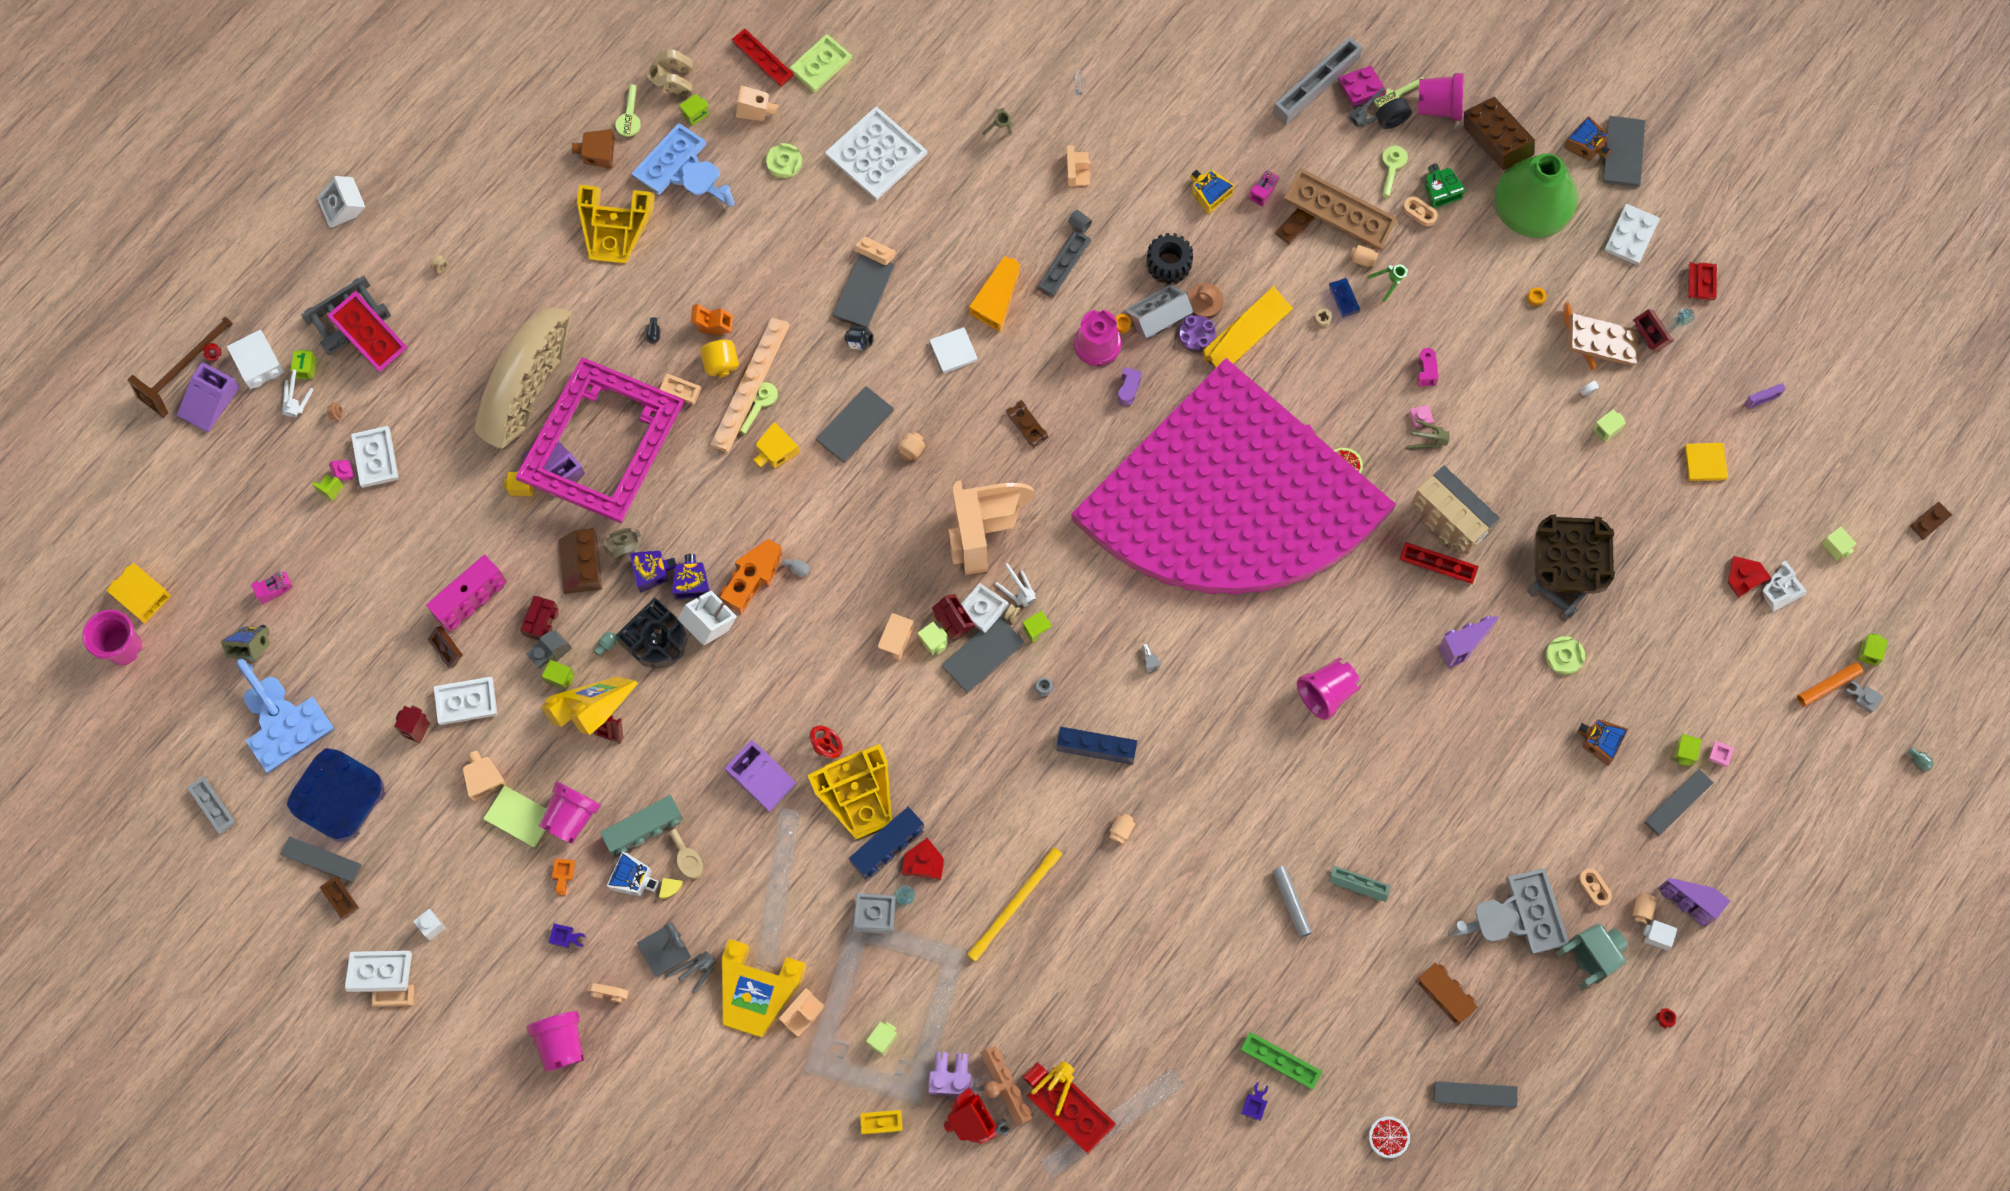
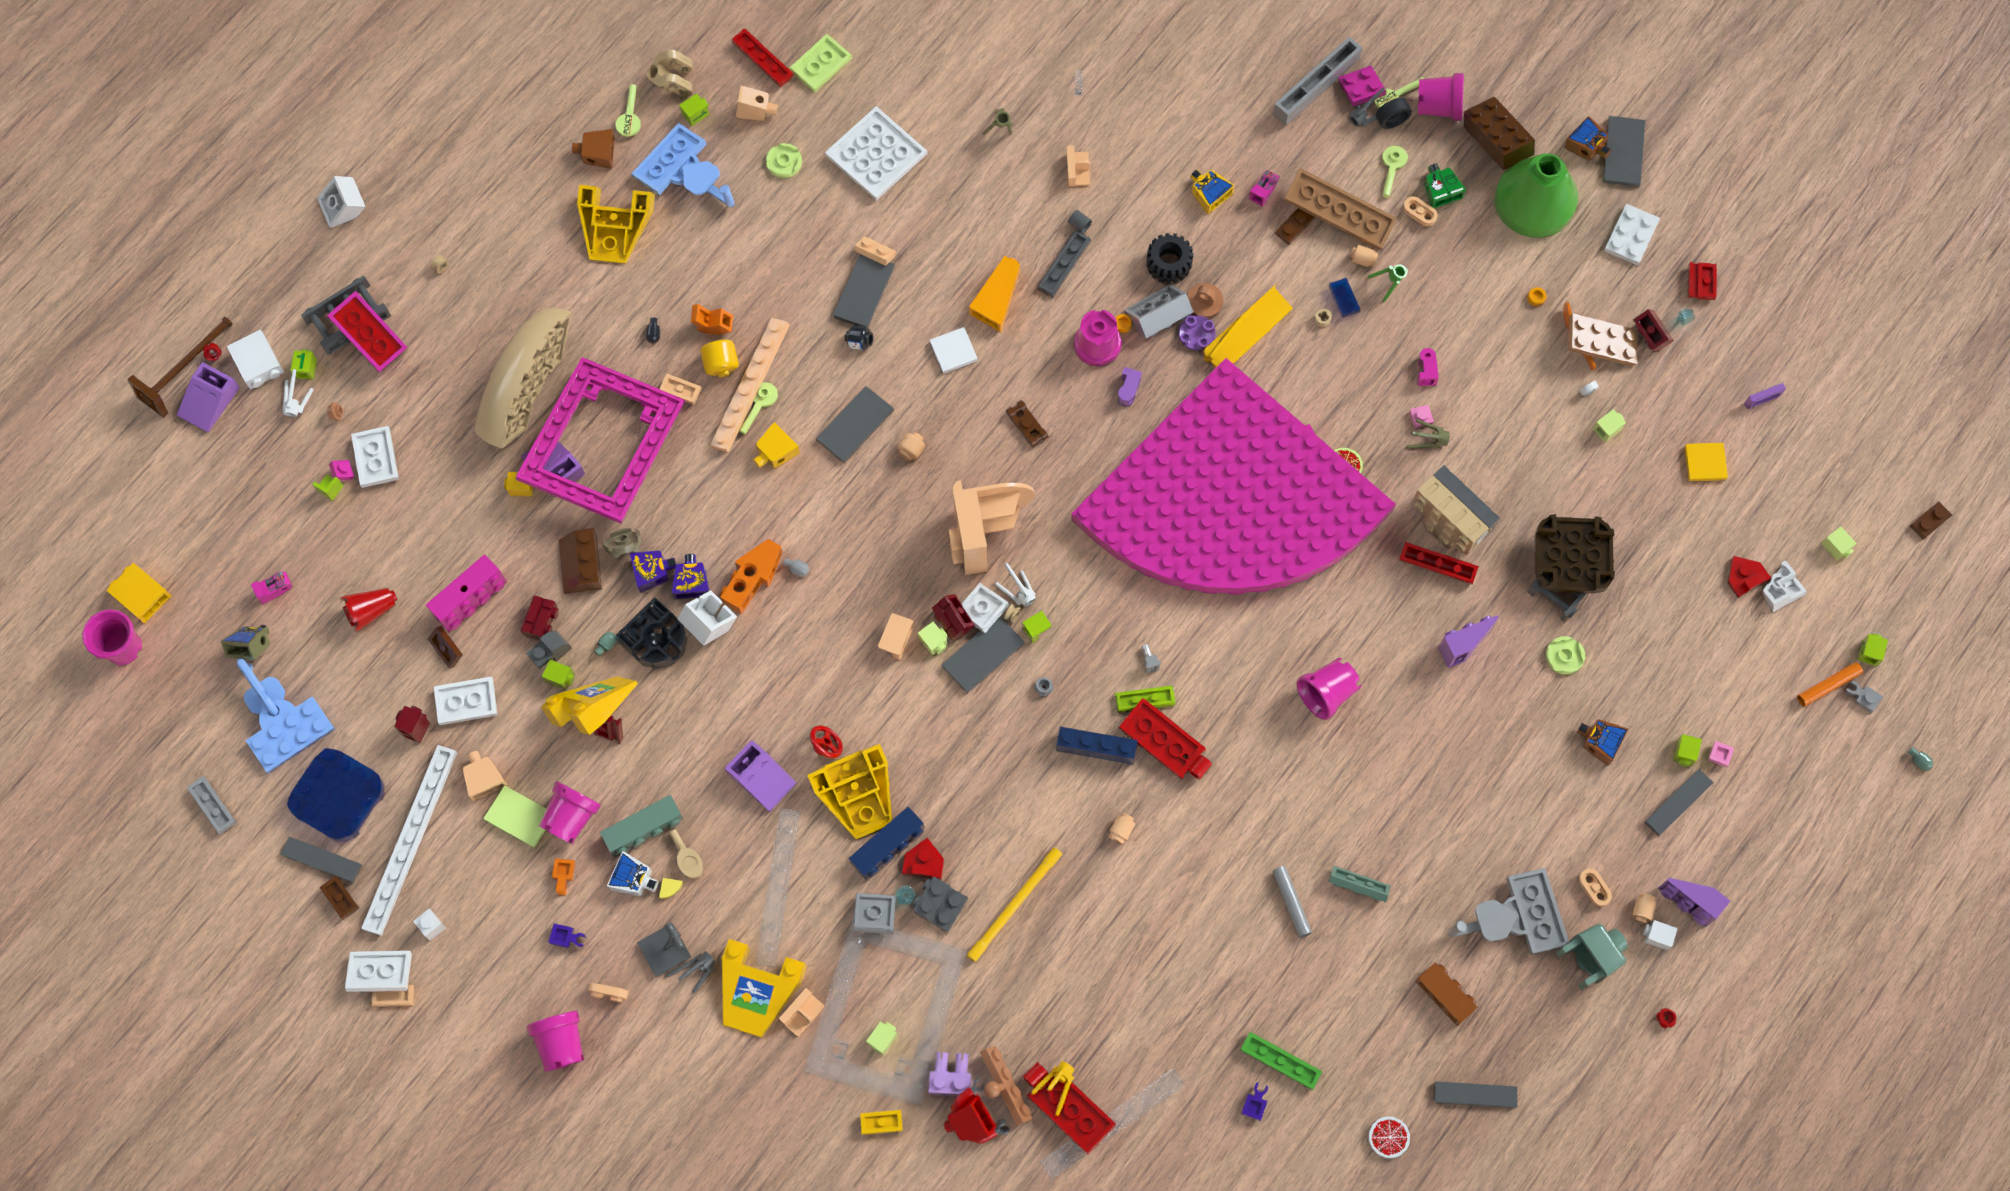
none -> red cone [340,588,397,632]
none -> white plate [361,745,457,936]
none -> dark grey plate [912,876,968,933]
none -> lime tile [1115,685,1176,713]
none -> red hinge [1118,698,1212,780]

